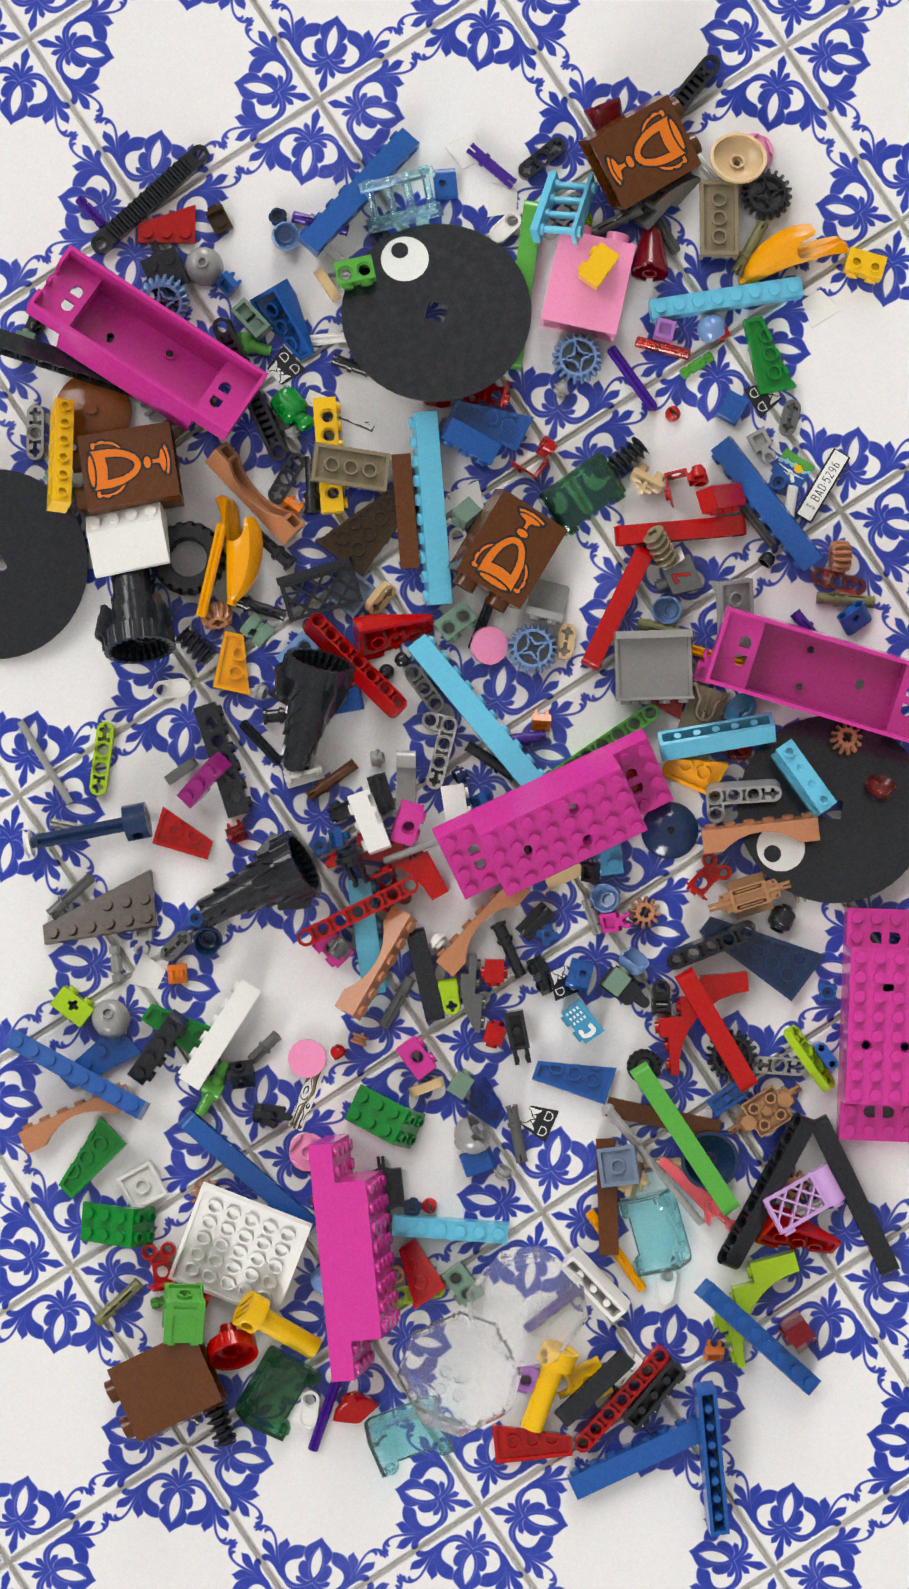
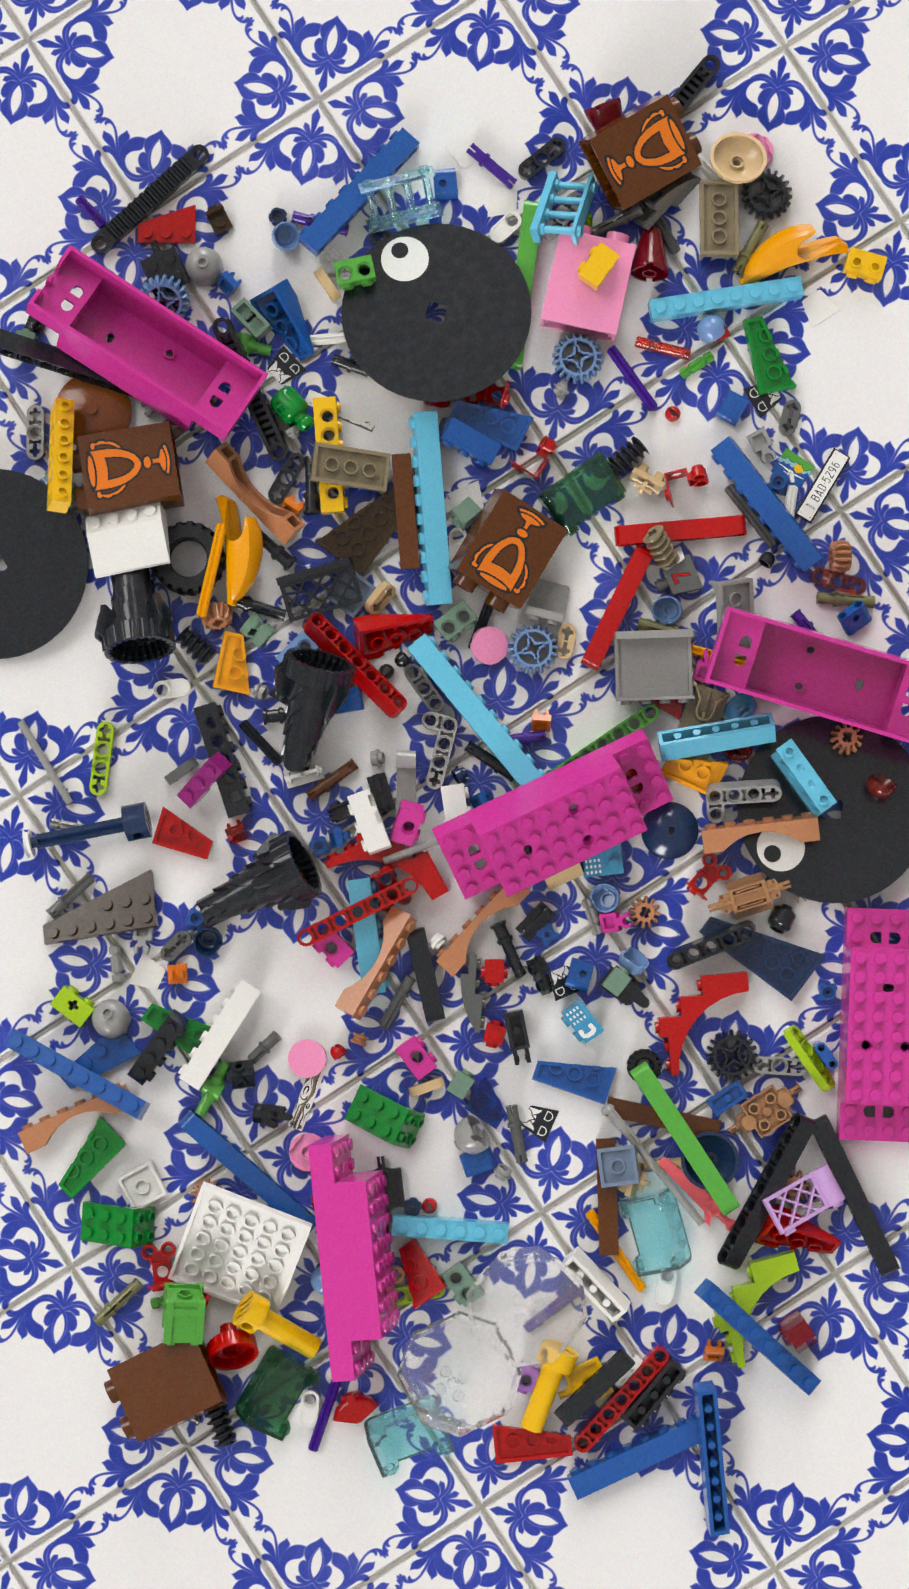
dark grey gear [327,936,351,960] -> none
black piece [334,844,371,888] -> none
lime piece [437,977,461,1015] -> none
black tile [581,862,601,884] -> none
black piece [651,978,672,1016] -> none
medium lavender brick [652,317,677,344] -> none
red beam [675,967,758,1092] -> none
red wedge [696,482,747,516] -> none

